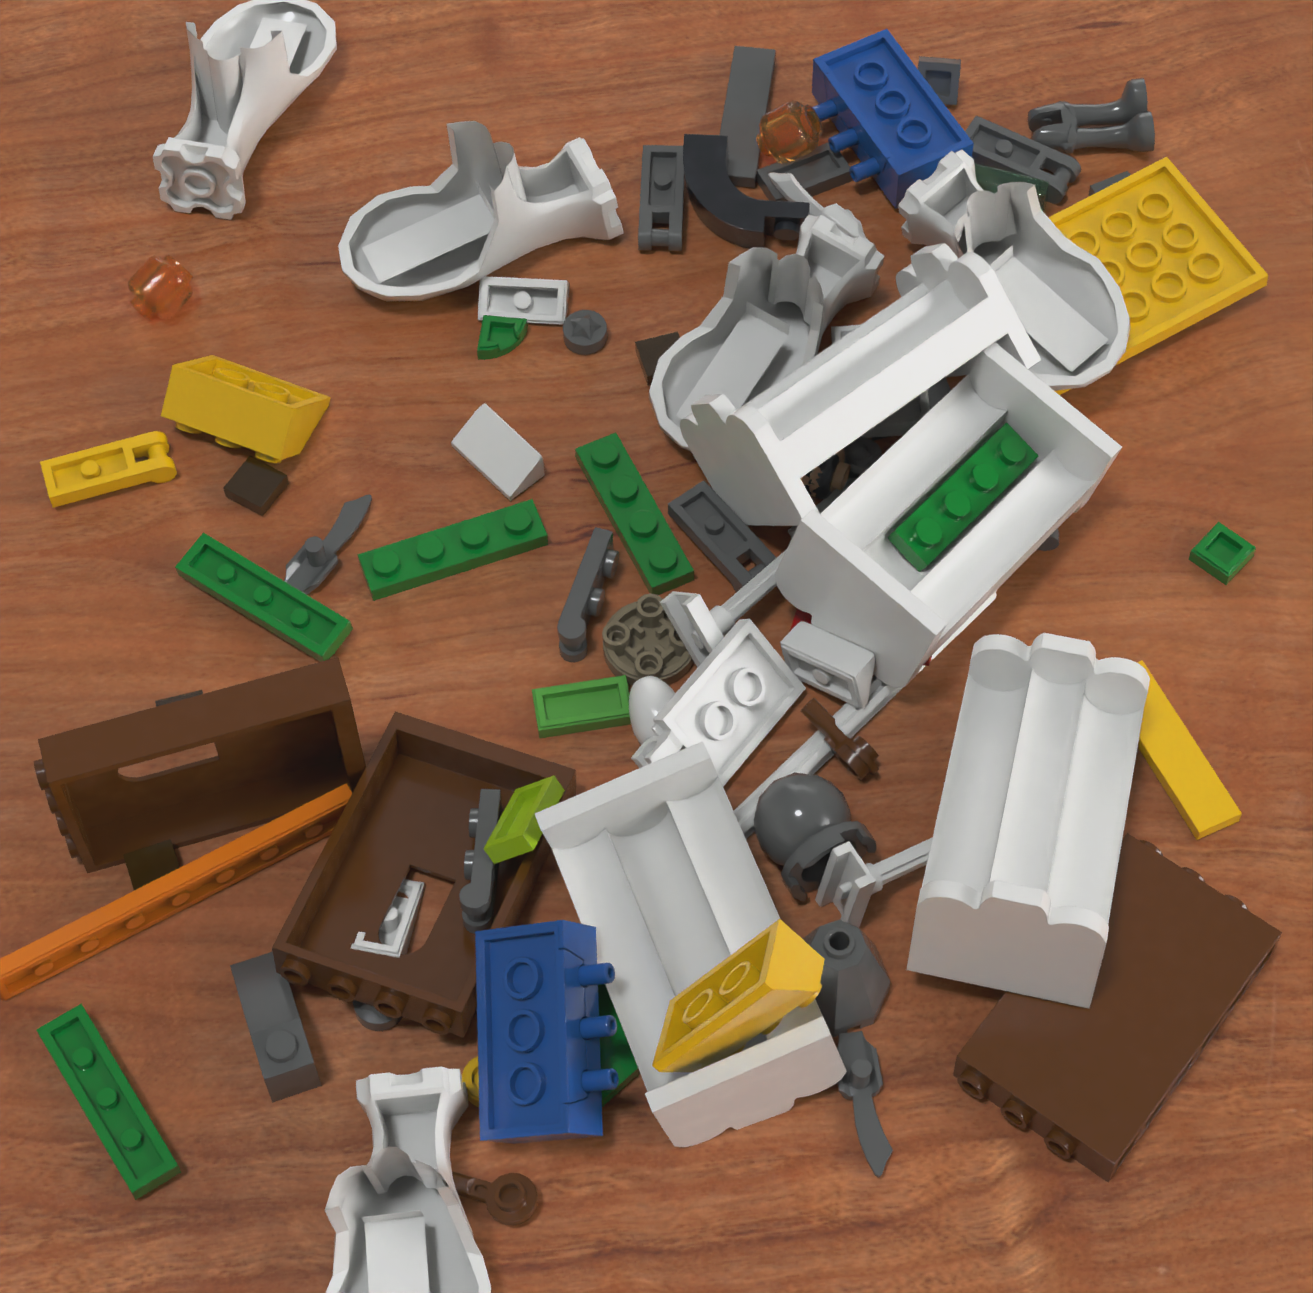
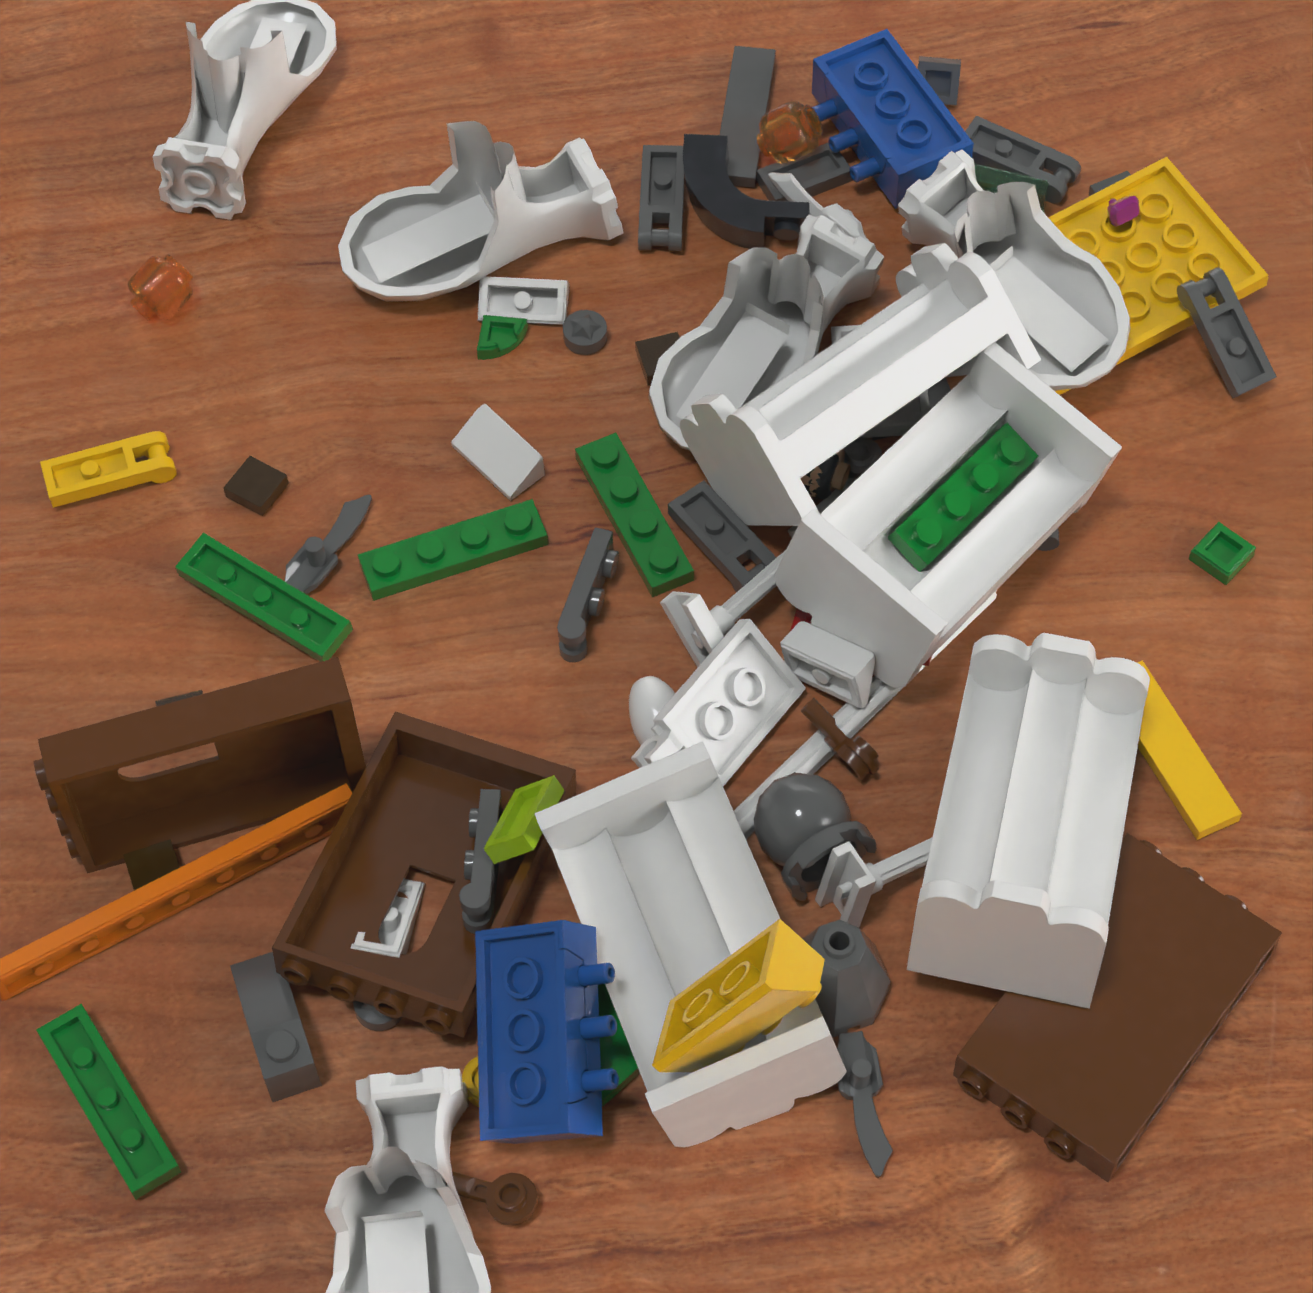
yellow slope [161,355,331,463] -> none
bright green tile [532,675,631,739] -> none
dark tan tile [602,593,694,686] -> none
dark grey piece [1027,78,1155,154] -> none
none -> magenta rock [1107,196,1140,227]
none -> dark grey plate [1177,267,1277,399]

